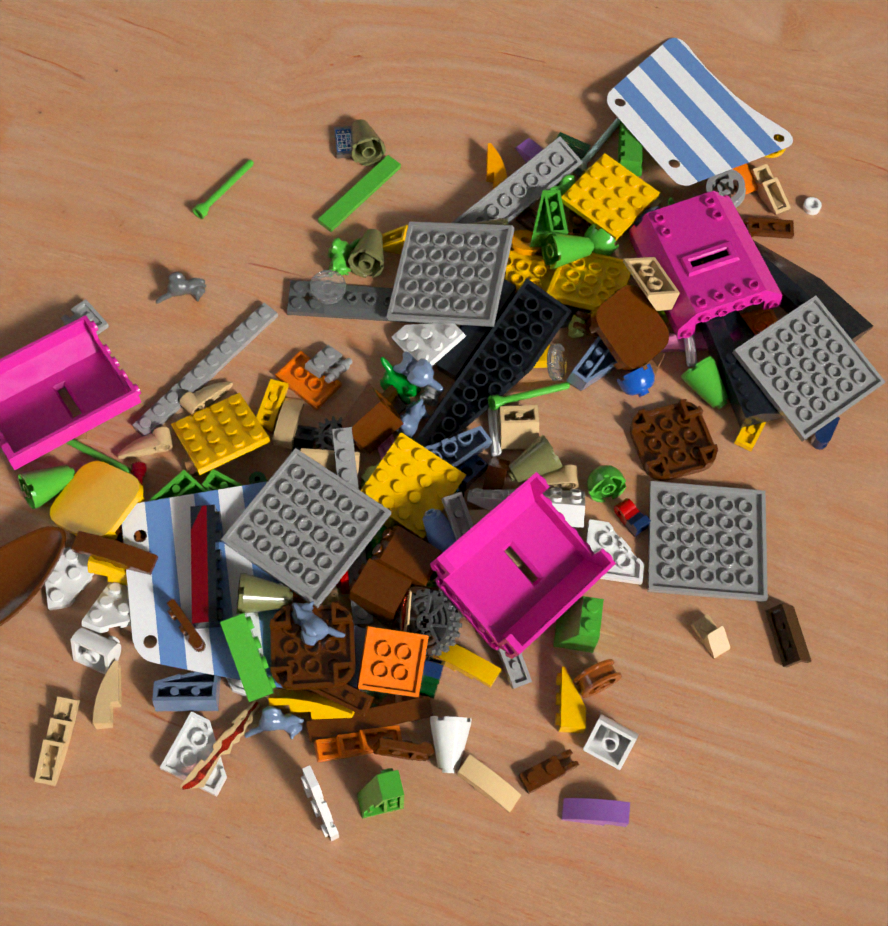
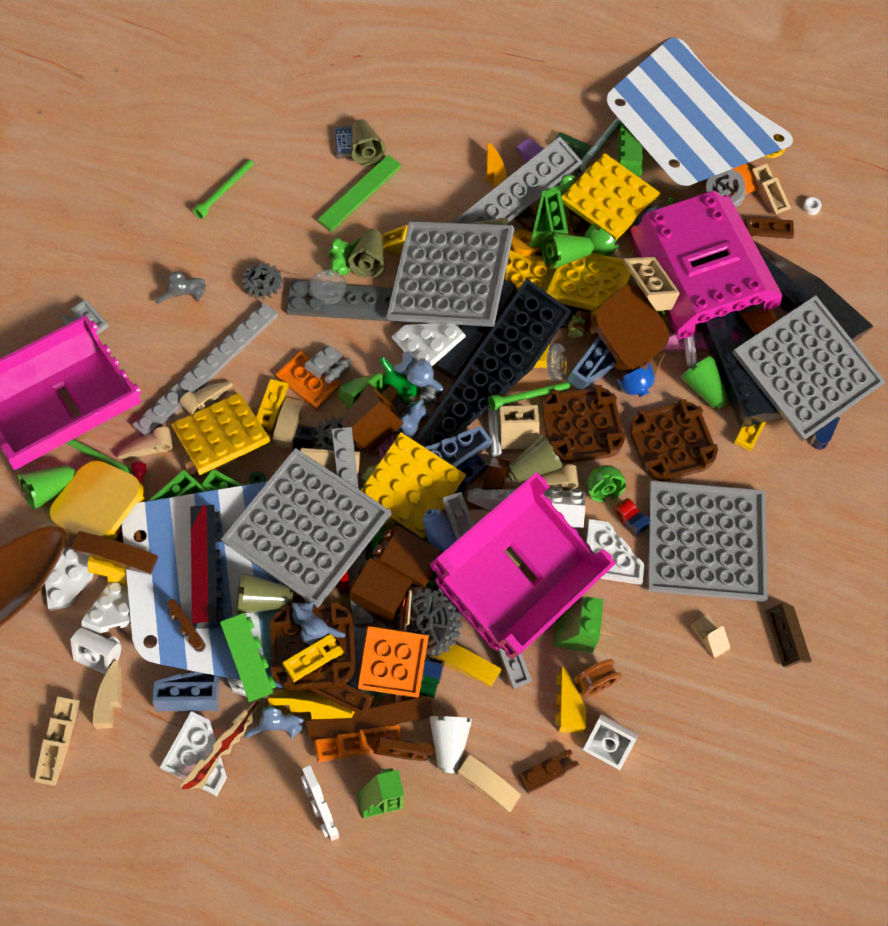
medium lavender slope [562,798,630,827] -> none
none -> dark grey gear [242,262,282,300]
none -> yellow plate [283,634,344,682]
none -> bright green slope [339,373,383,410]
none -> reddish brown tile [542,385,625,463]

